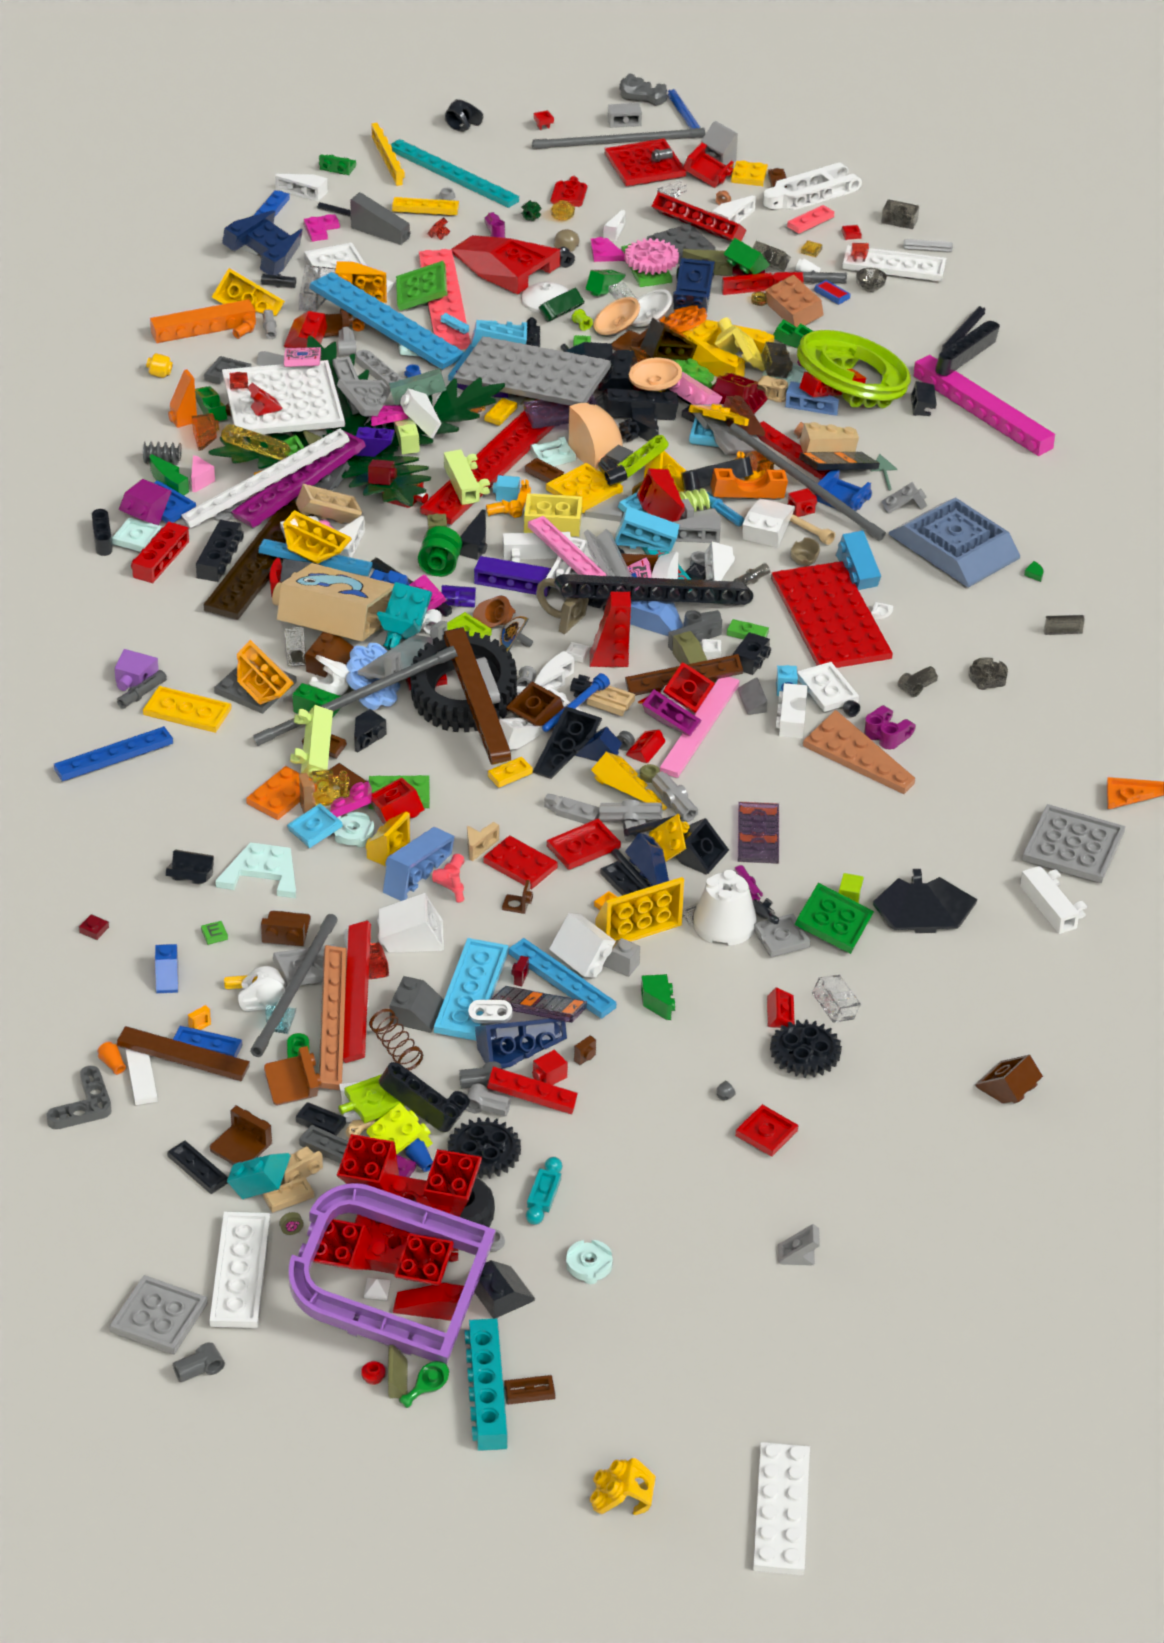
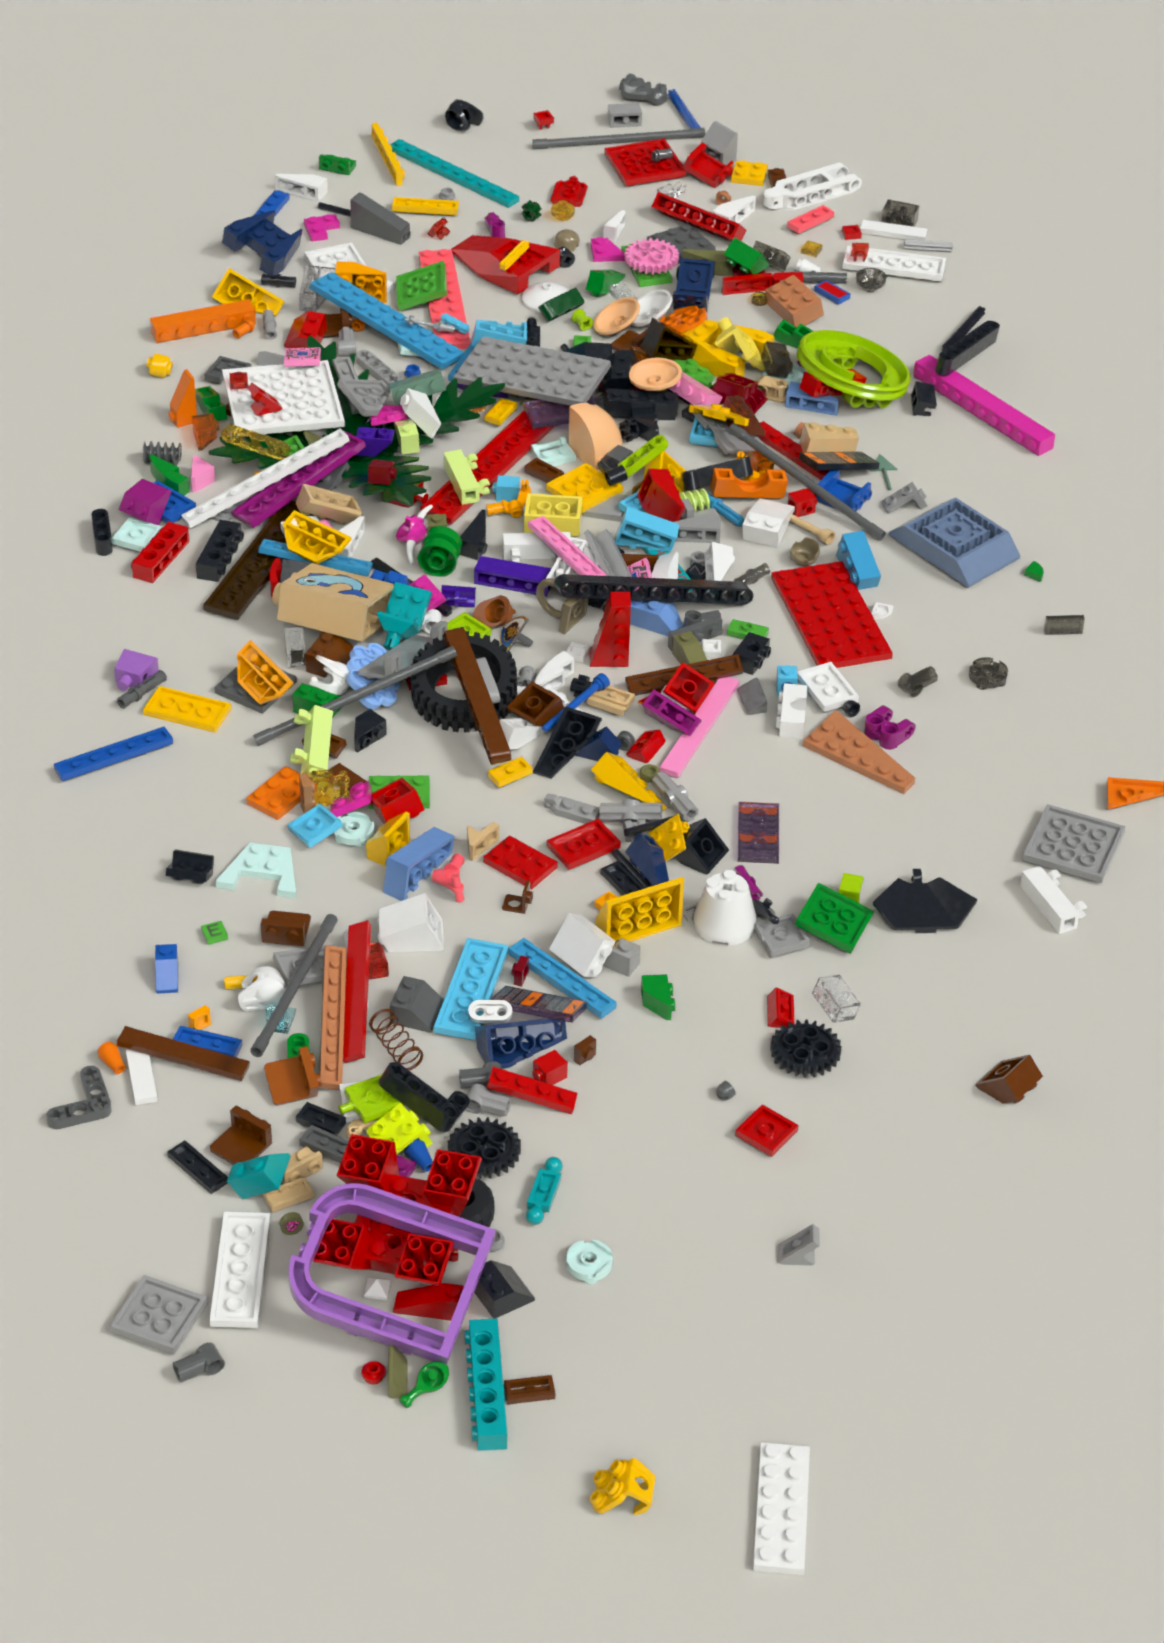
dark red plate [79,914,109,940] -> none
none -> dark pink helmet [396,505,433,564]
none -> light grey piece [404,315,455,333]
none -> yellow axle [499,240,529,271]
none -> white tile [860,220,928,240]

